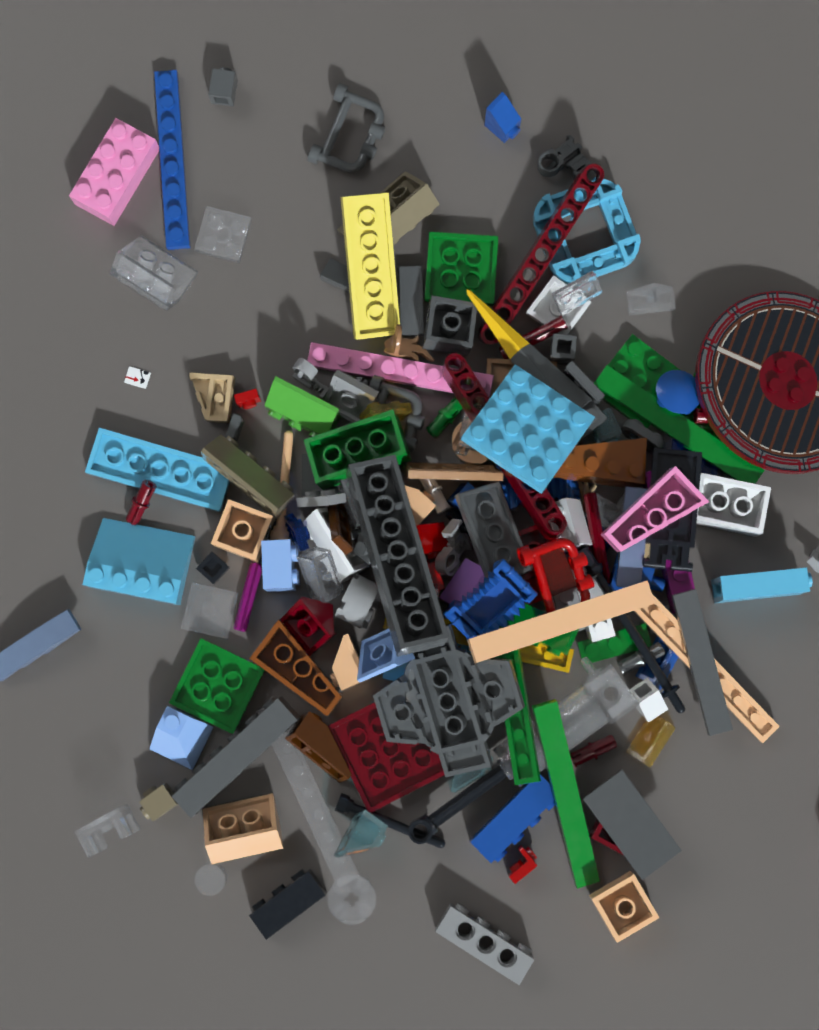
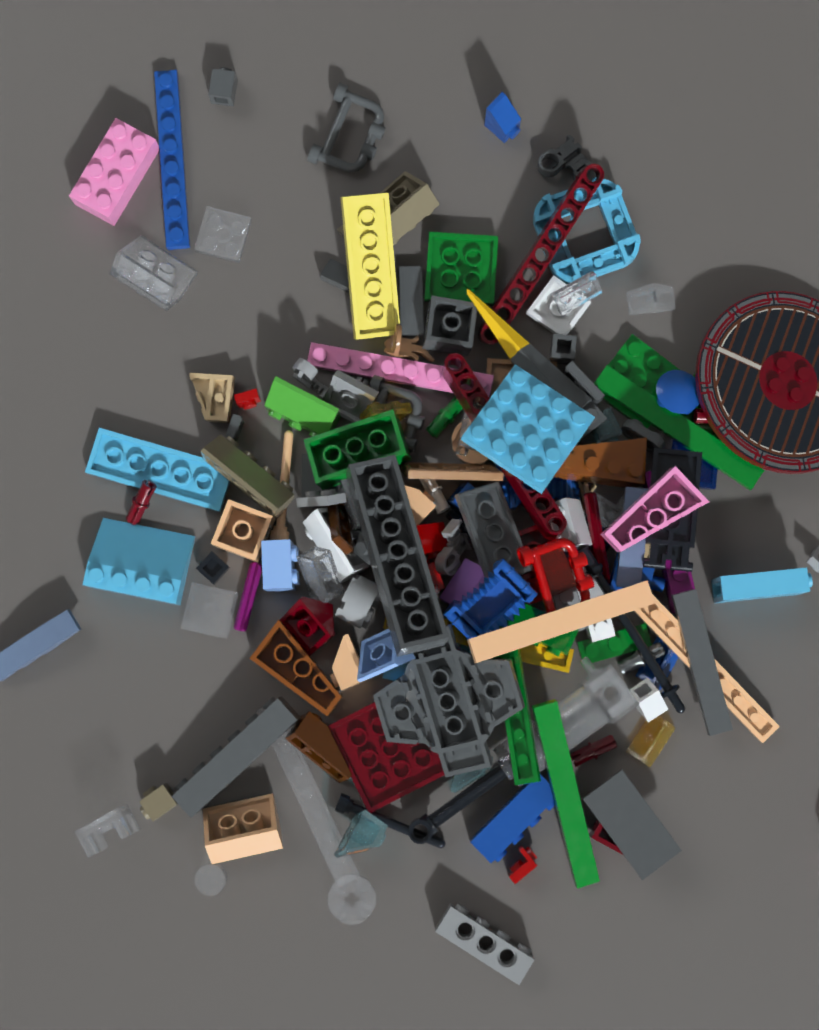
white sticker [124,367,151,389] -> none
light blue slope [150,706,214,770] -> none
green plate [169,638,265,734] -> none
black brick [249,869,327,940] -> none
clear blue plate [284,513,311,551] -> none
dark red pin [499,315,568,359] -> none
light nougat brick [589,871,659,943] -> none
white slope [697,473,771,537] -> none

